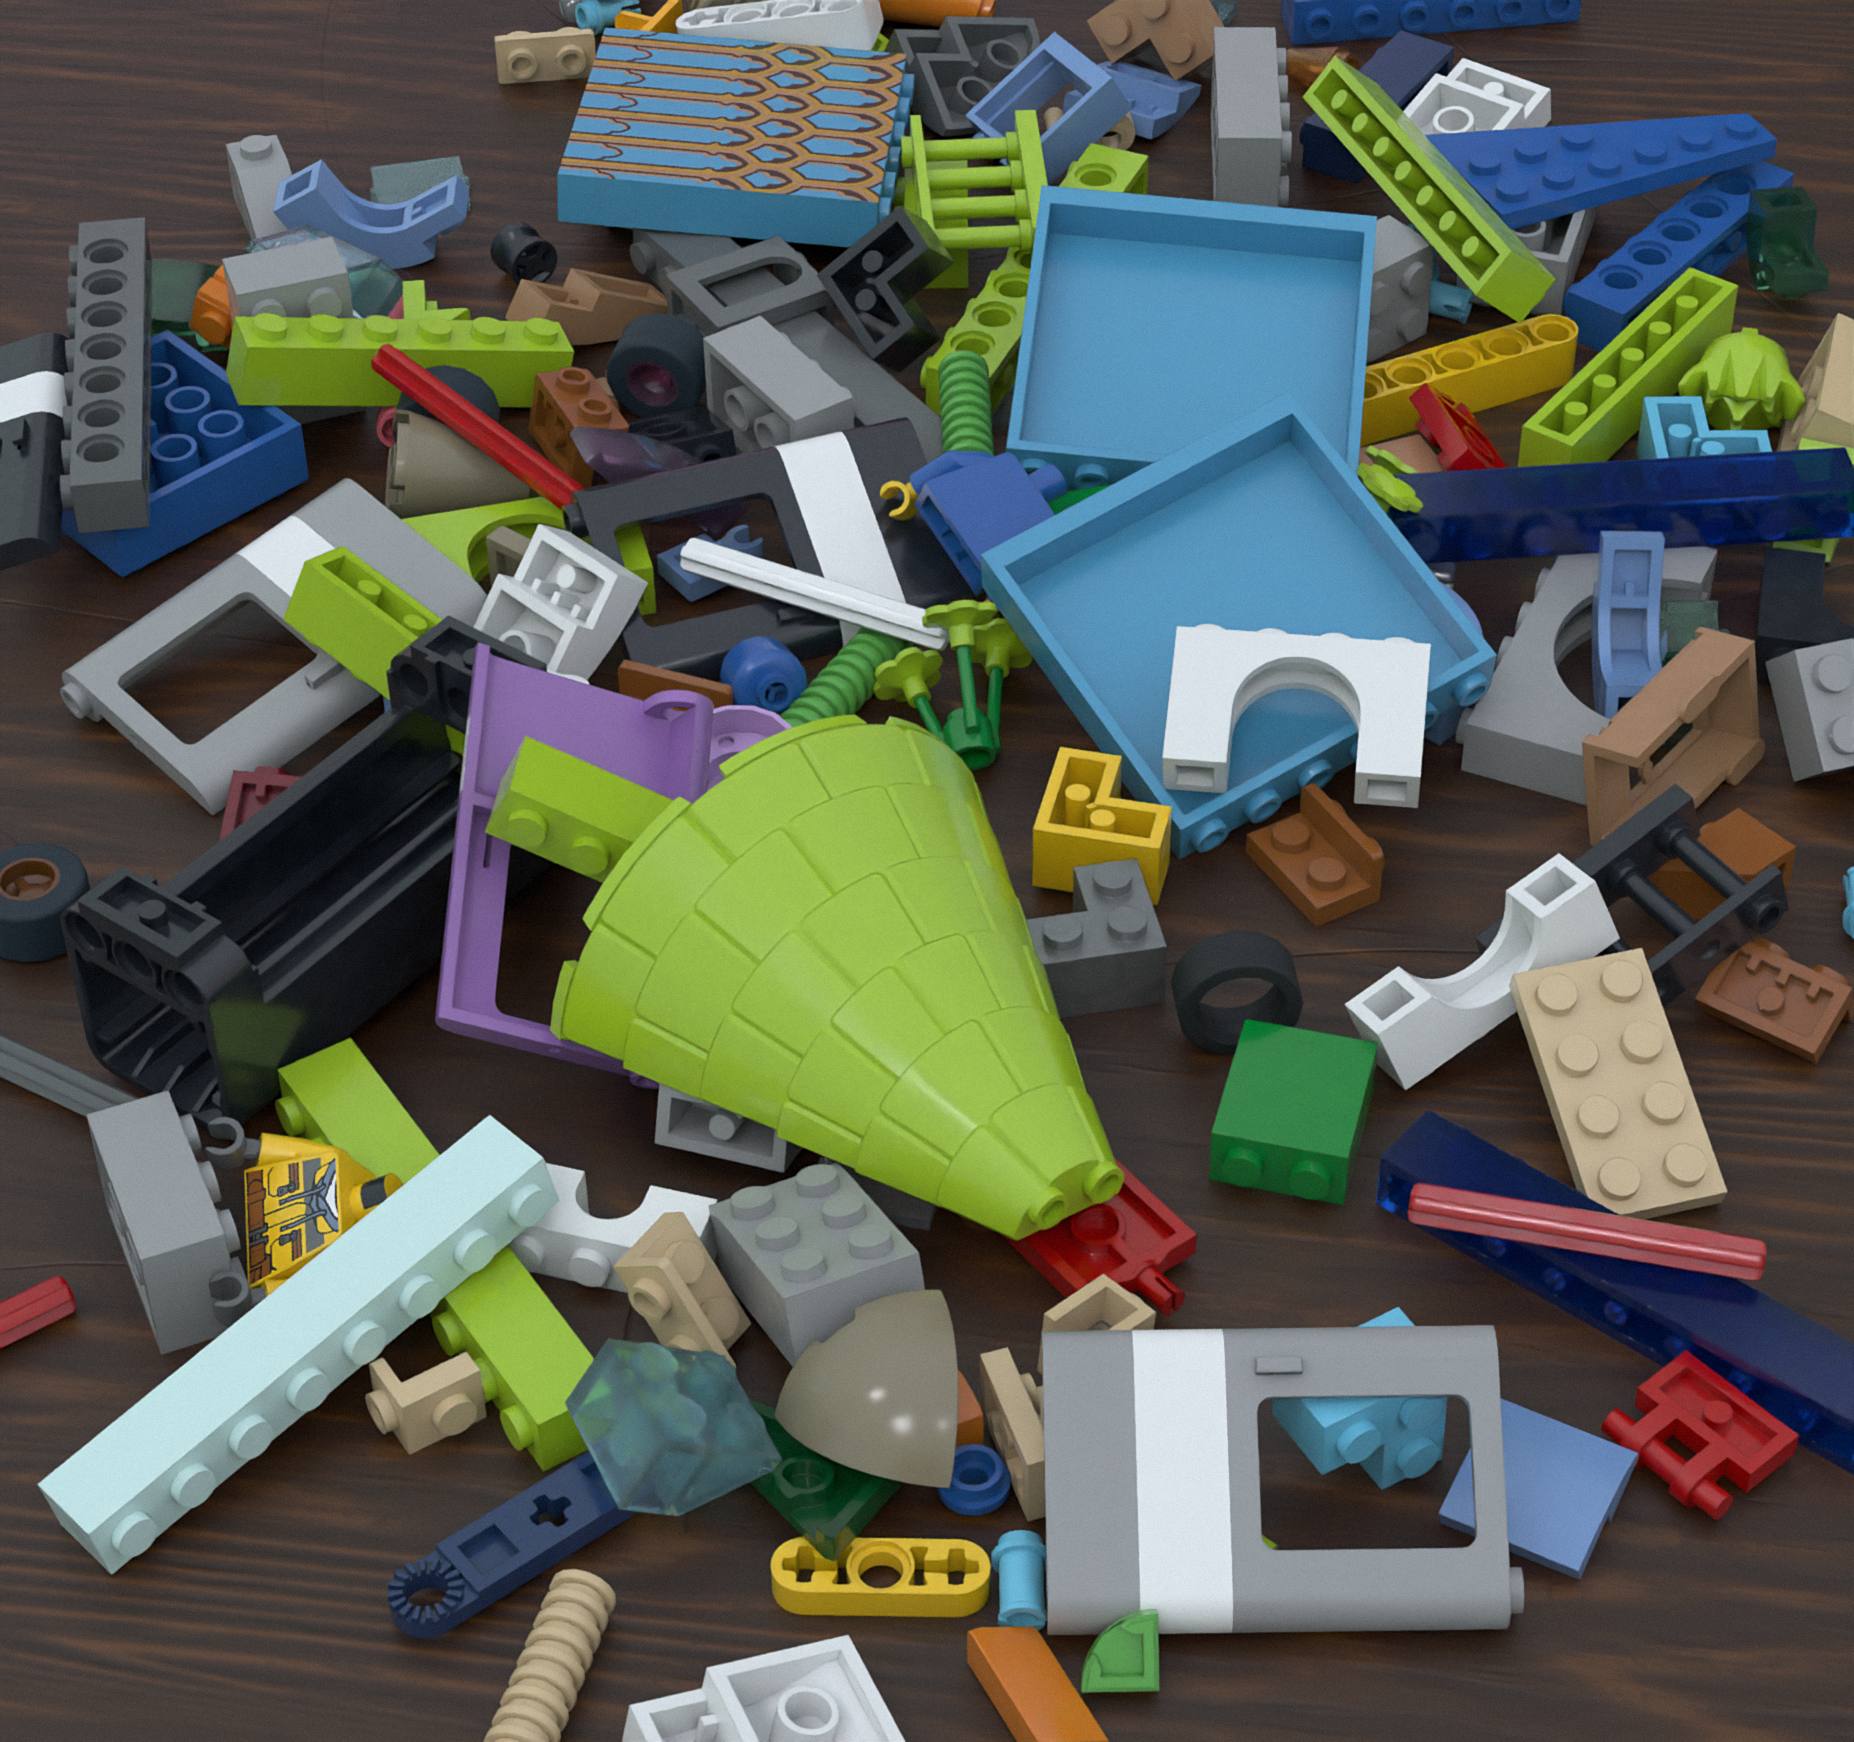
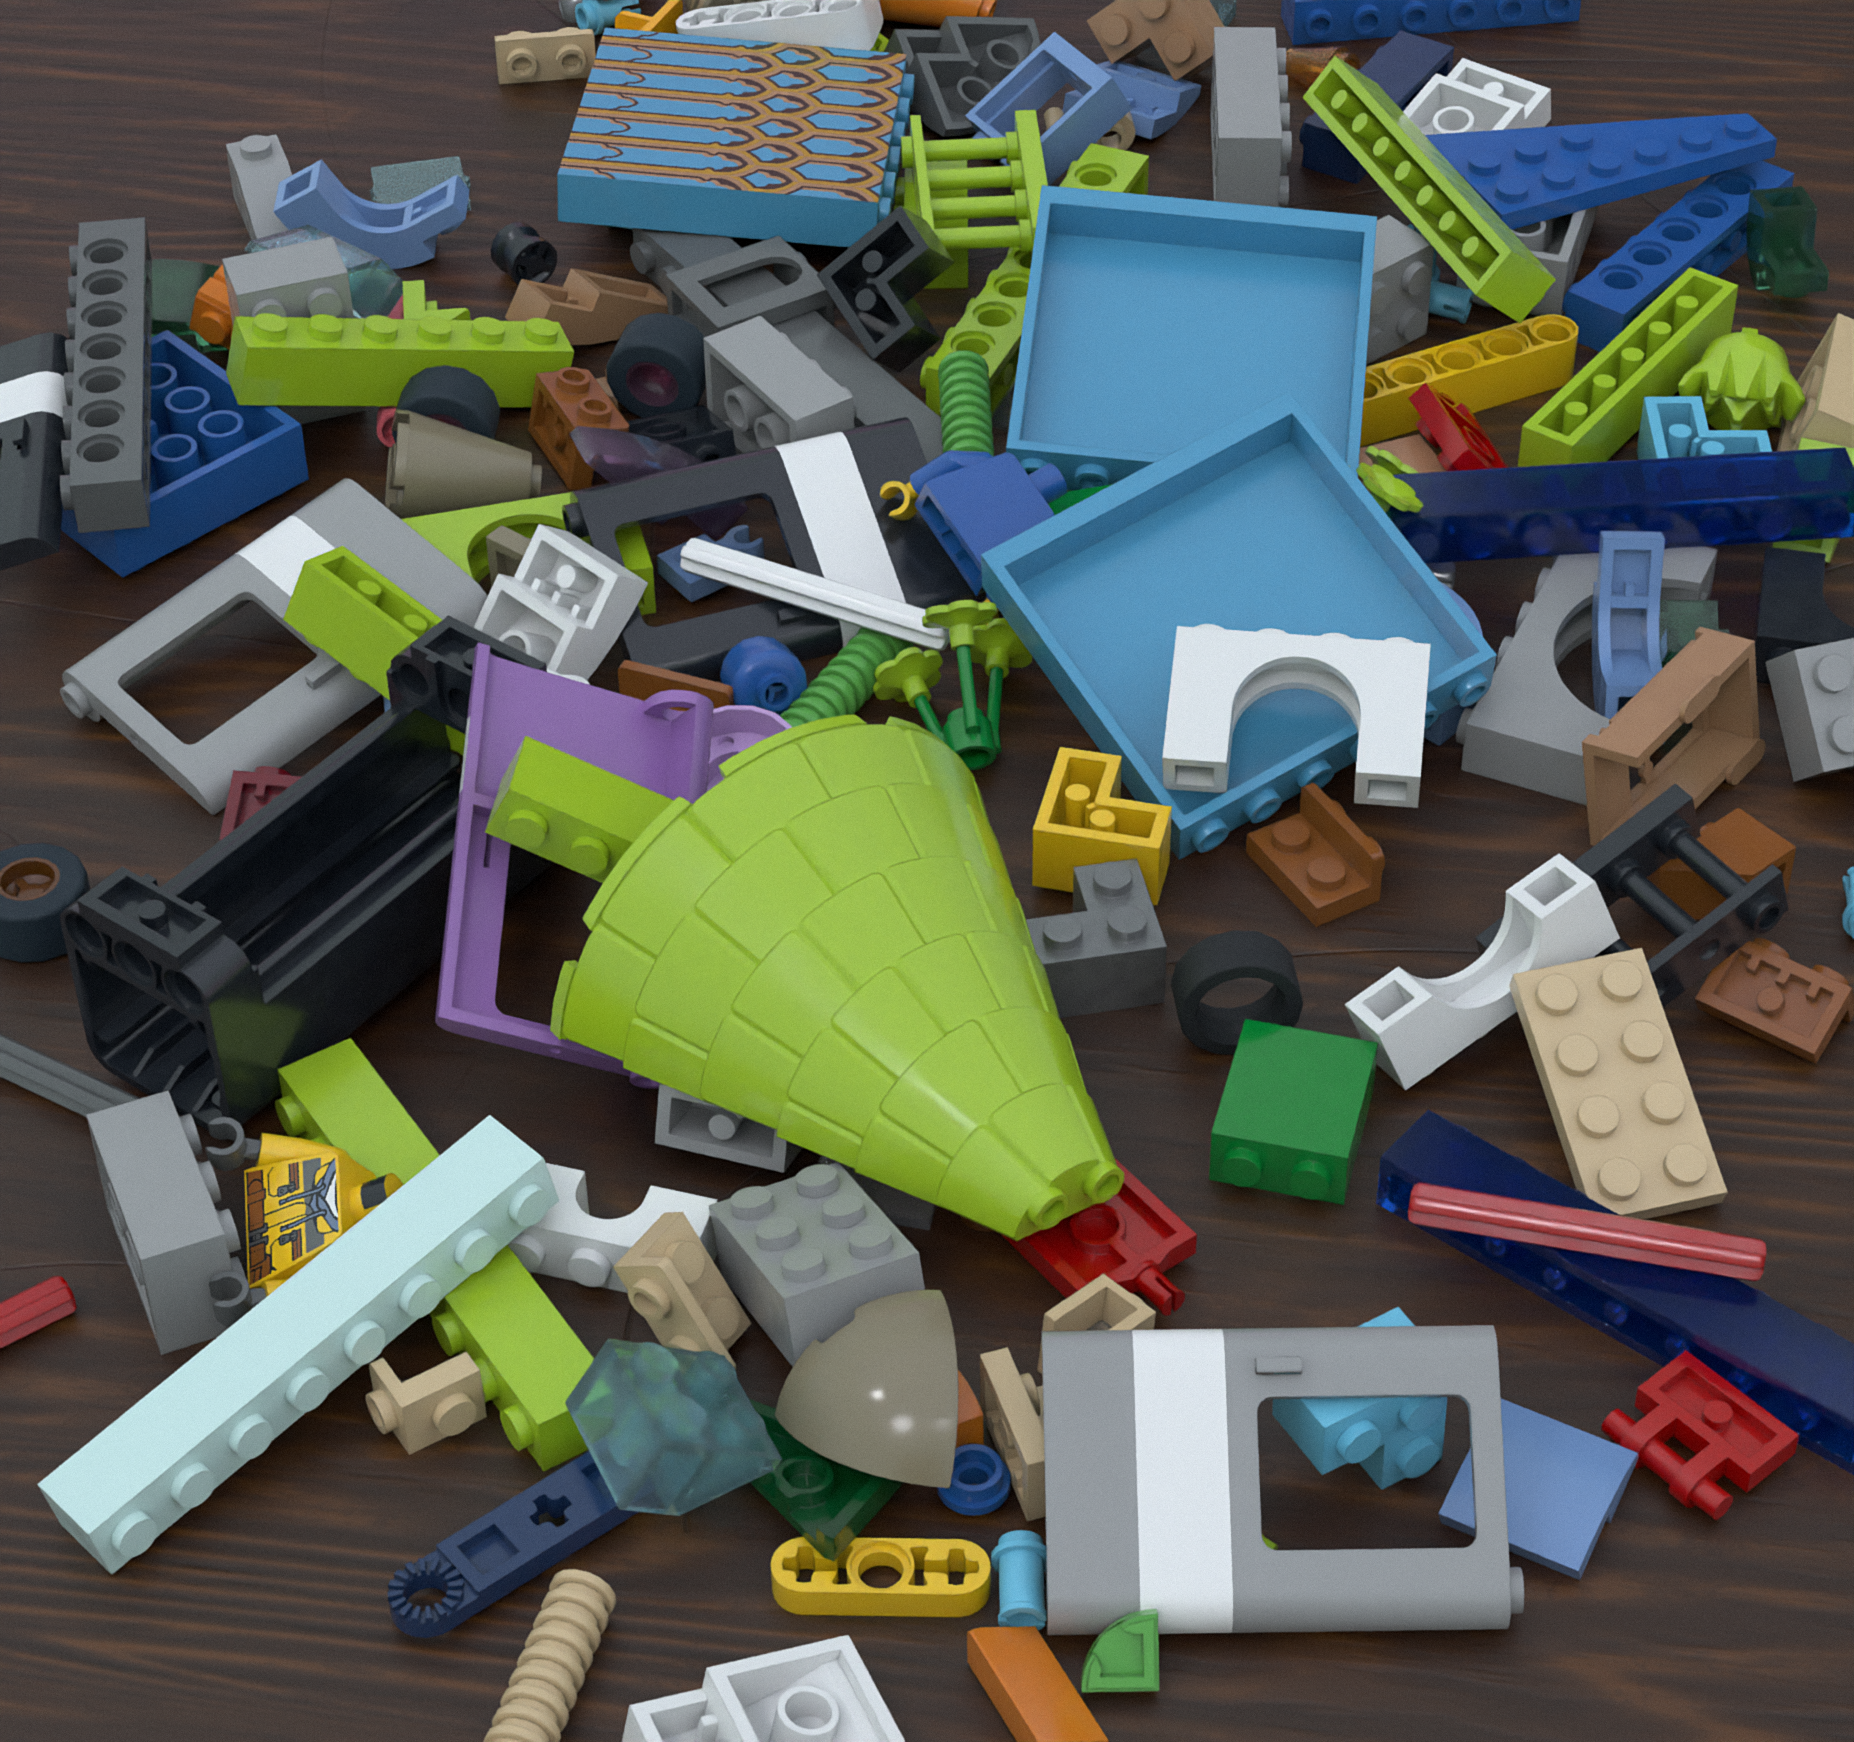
red axle [371,344,585,510] -> none

